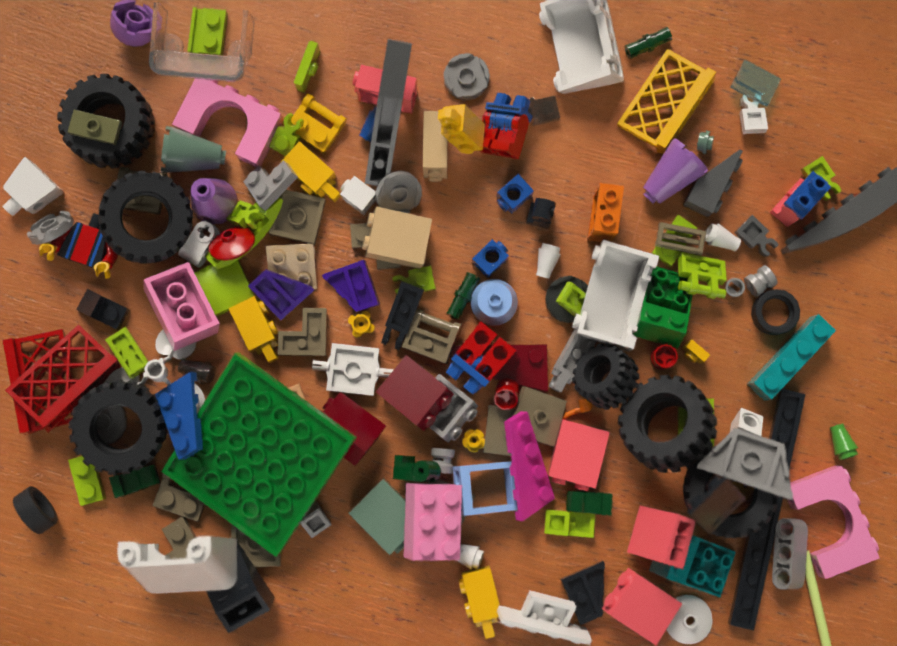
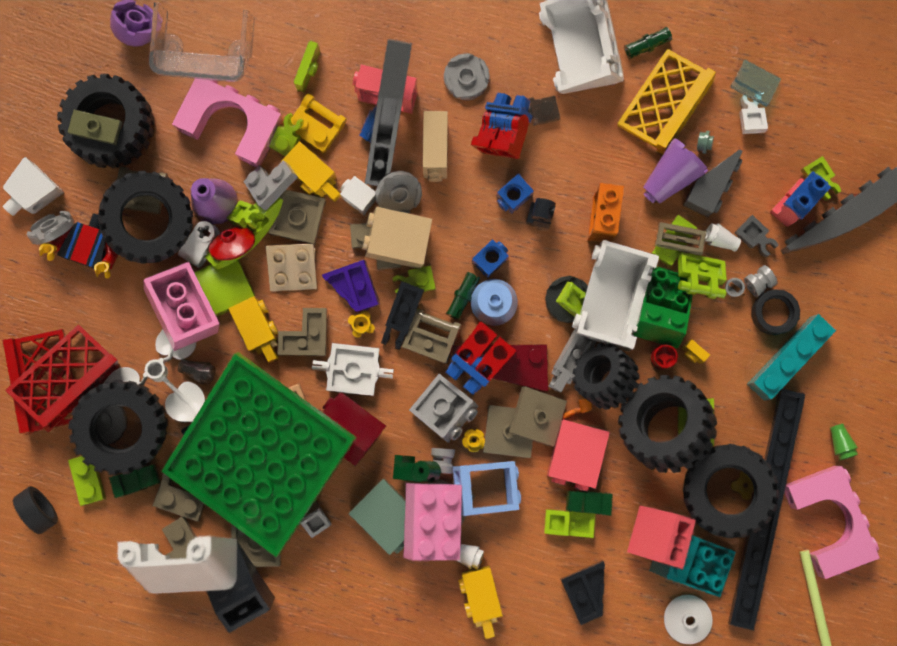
black slope [77,289,130,330] -> none
lime plate [105,327,149,379] -> none
blue wing [155,372,203,460] -> none
sand green cone [161,126,226,173] -> none
lime plate [187,7,228,57] -> none
dark purple wing [248,269,314,320] -> none
dark red brick [376,355,454,431] -> none
yellow hinge [438,104,485,154] -> none
red wheel [494,378,519,410] -> none
white bracket [497,591,592,645] -> none
dark pink wing [504,411,555,521] -> none
white cone [536,243,561,279] -> none
coral brick [602,568,682,645] -> none
black slope [687,475,746,534] -> none
light grey wing [697,428,793,500] -> none
white brick [730,408,763,436] -> none
light grey beam [772,518,808,590] -> none

